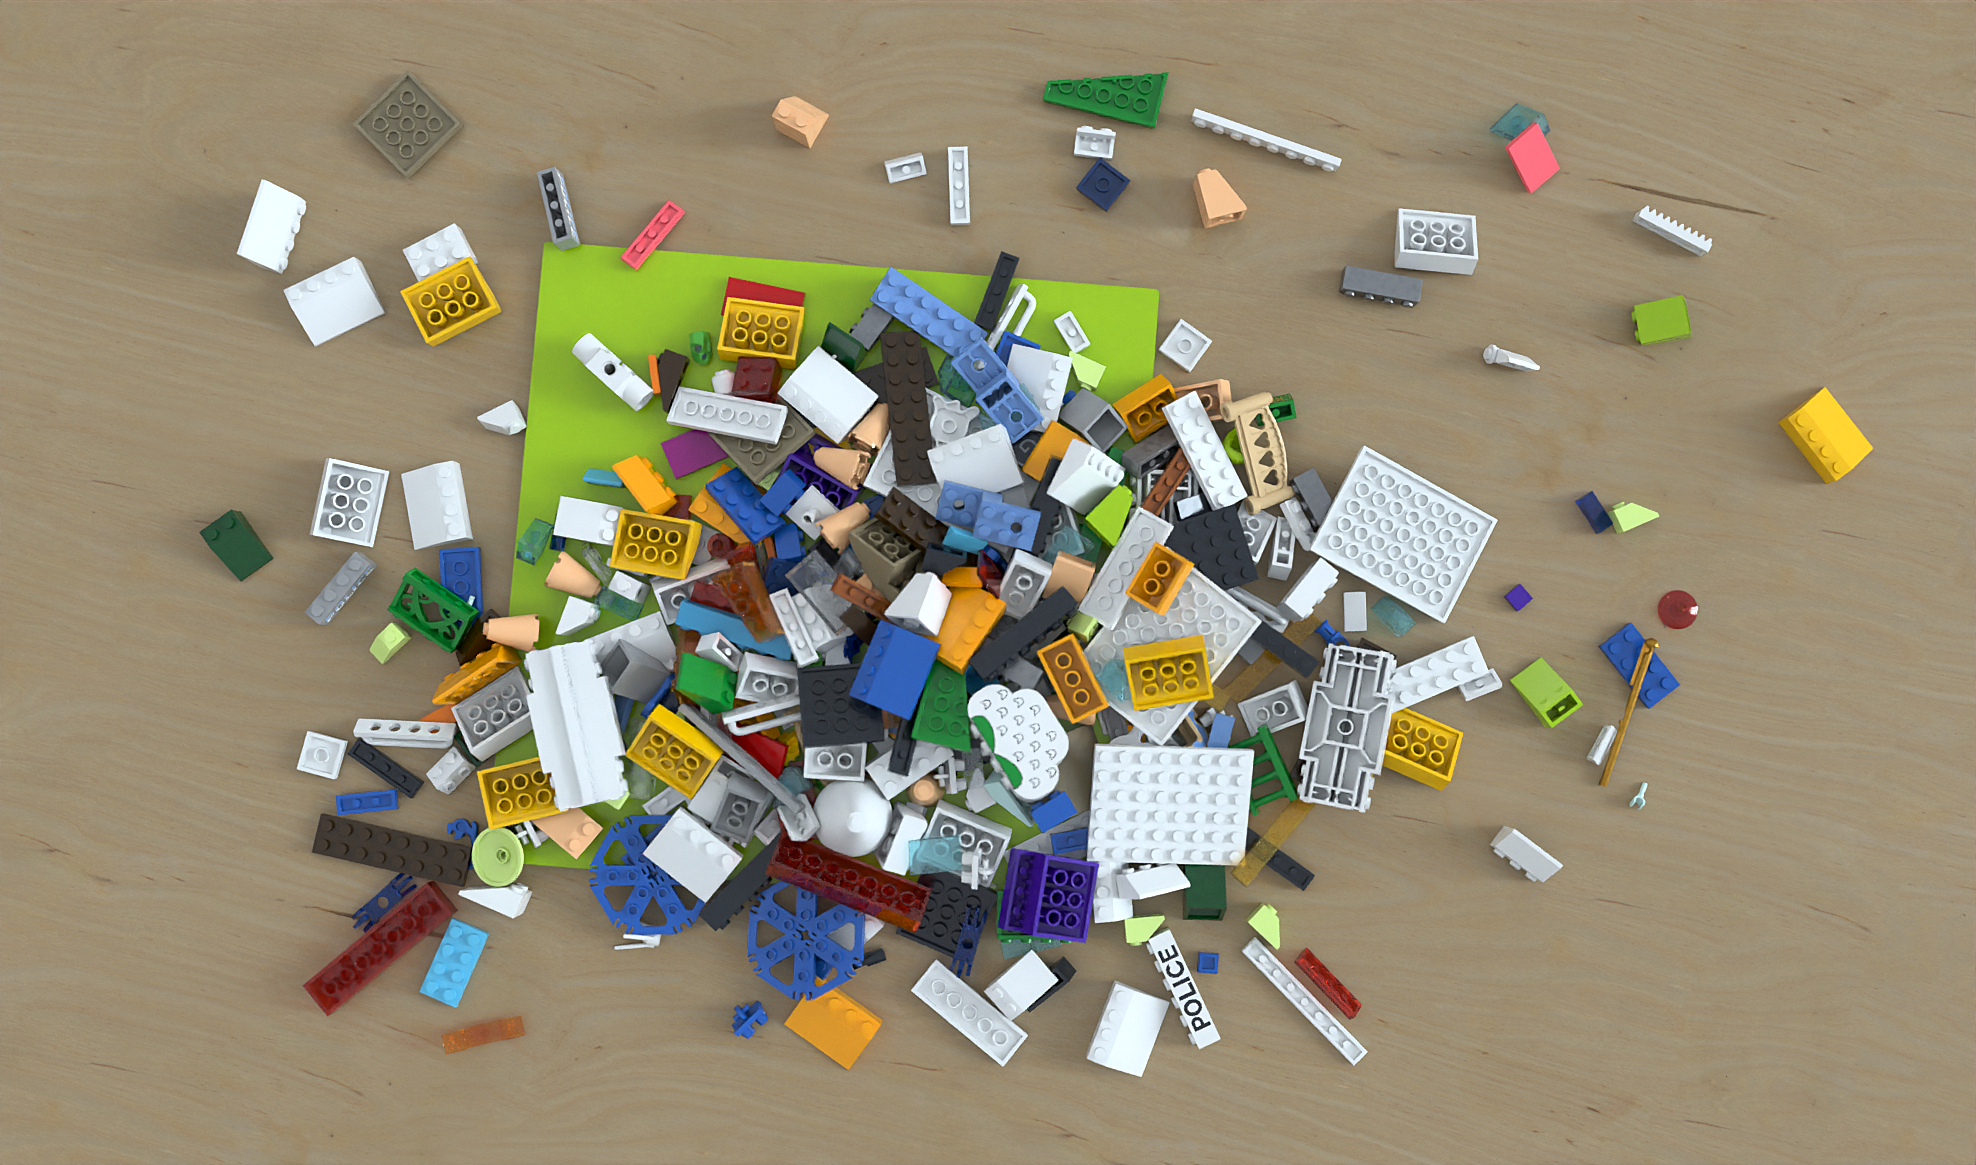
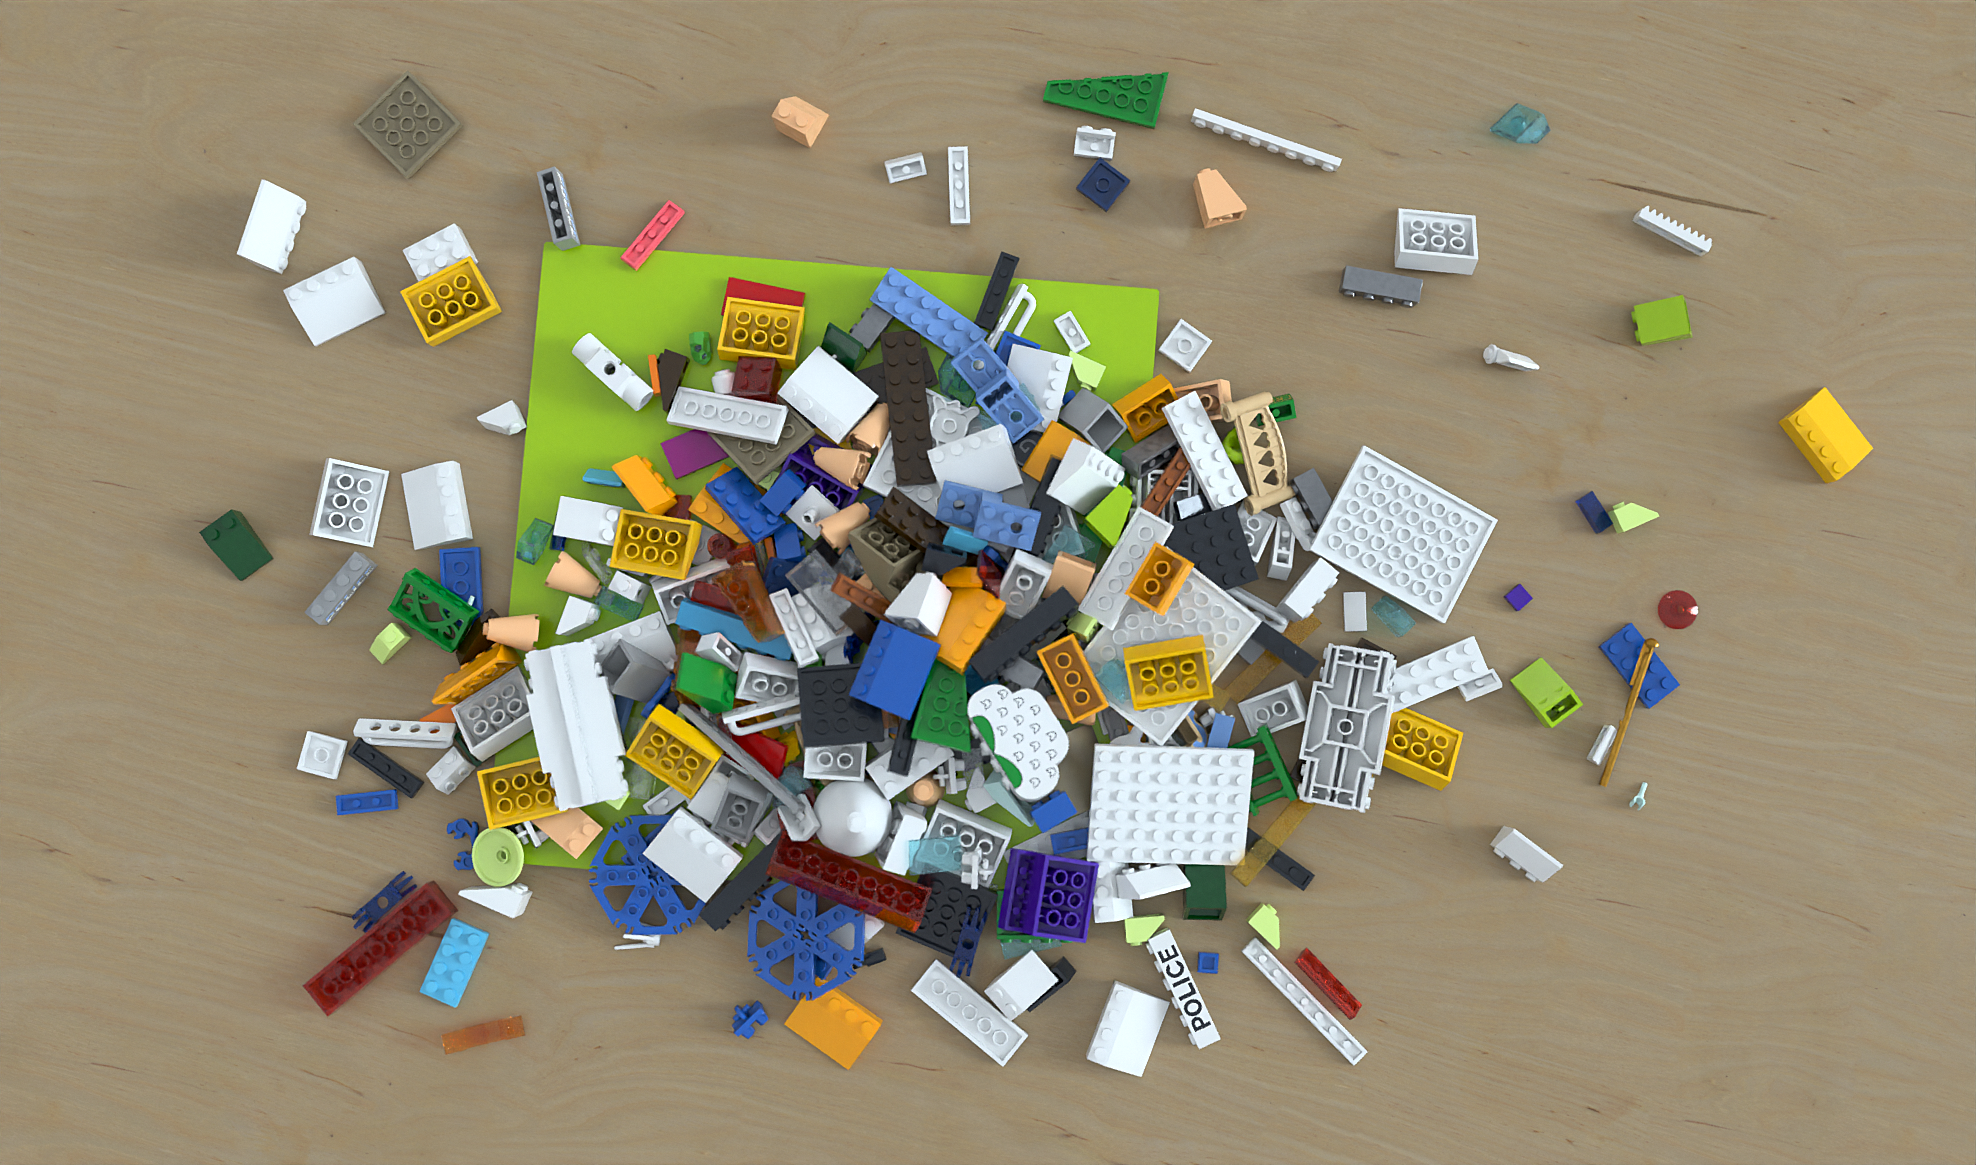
dark brown plate [312,813,473,887] -> none
blue connector [1314,619,1350,646] -> none
coral tile [1505,122,1560,193] -> none

